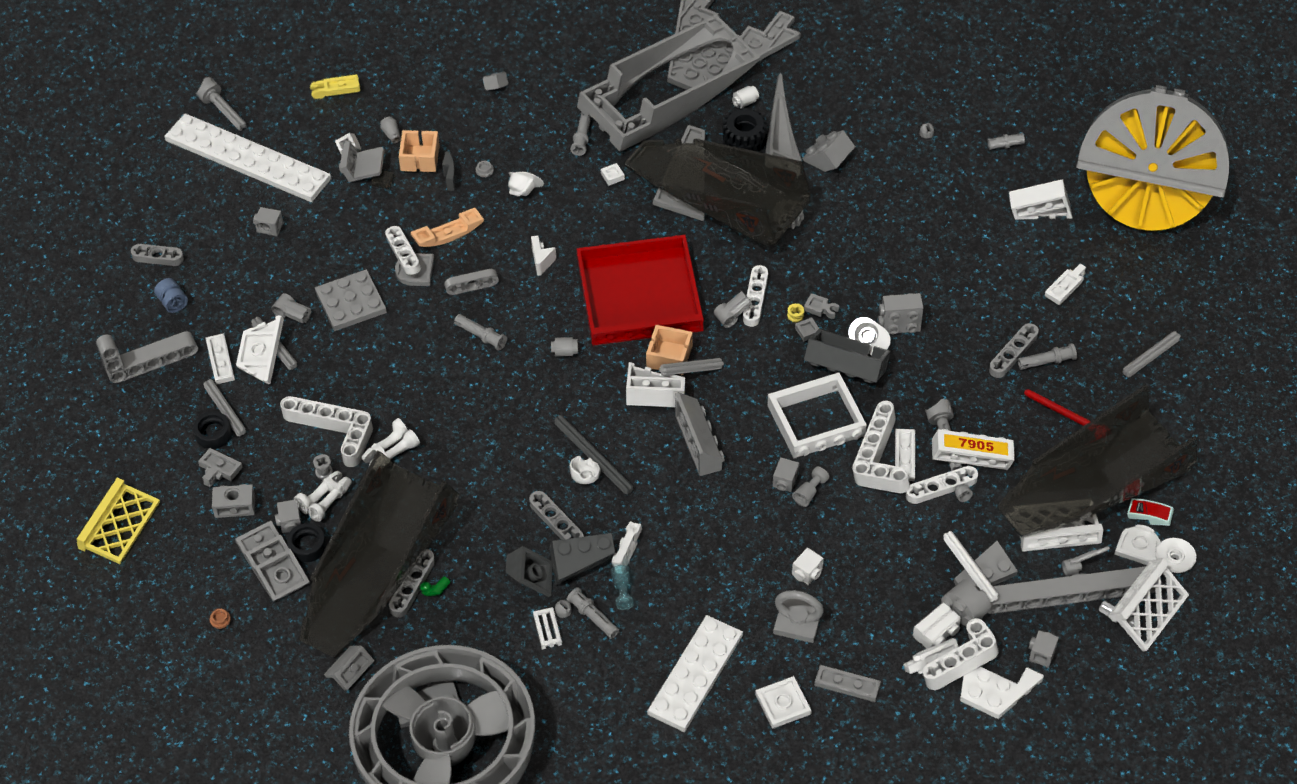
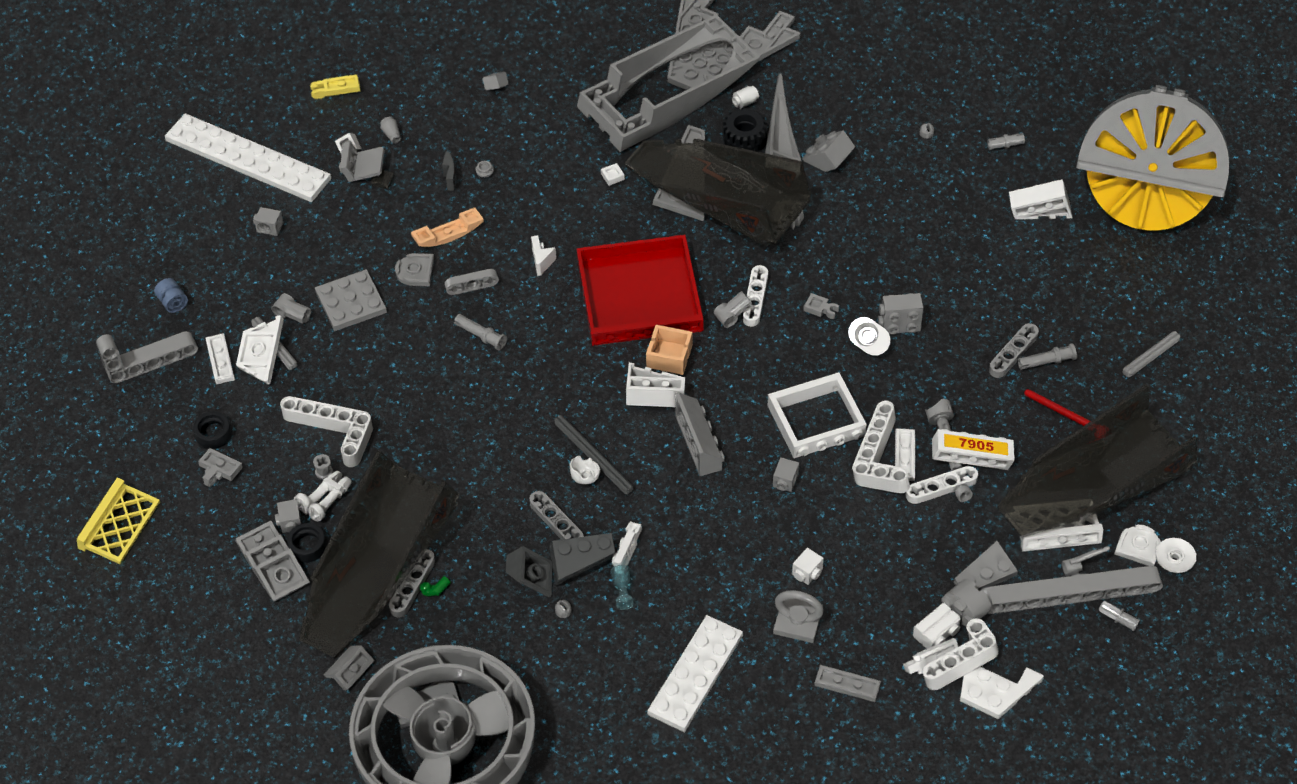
light grey beam [131,244,184,266] -> none
light grey piece [195,77,247,131] -> none
light grey axle [204,379,246,437] -> none
nougat plate [210,609,231,629] -> none
light grey brick [212,484,255,518] -> none
white piece [361,418,420,470] -> none
white beam [385,226,421,275] -> none
light nougat piece [399,130,440,172] -> none
white piece [508,172,544,196] -> none
white tile [533,607,562,649] -> none
light grey brick [551,337,578,356] -> none
light grey pin [567,587,619,639] -> none
light grey pin [570,112,592,156] -> none
light grey axle [659,358,724,376] -> none
white plate [755,676,811,729] -> none
light yellow bush [787,303,804,322] -> none
light grey piece [792,467,829,507] -> none
light grey plate [795,318,819,342] -> none
dark grey piece [804,329,891,383] -> none
white axle [943,531,998,602] -> none
light grey brick [1029,631,1059,668] -> none
white hinge [1045,264,1086,305] -> none
white fence [1108,558,1189,651] -> none
slope [1127,498,1174,526] -> none

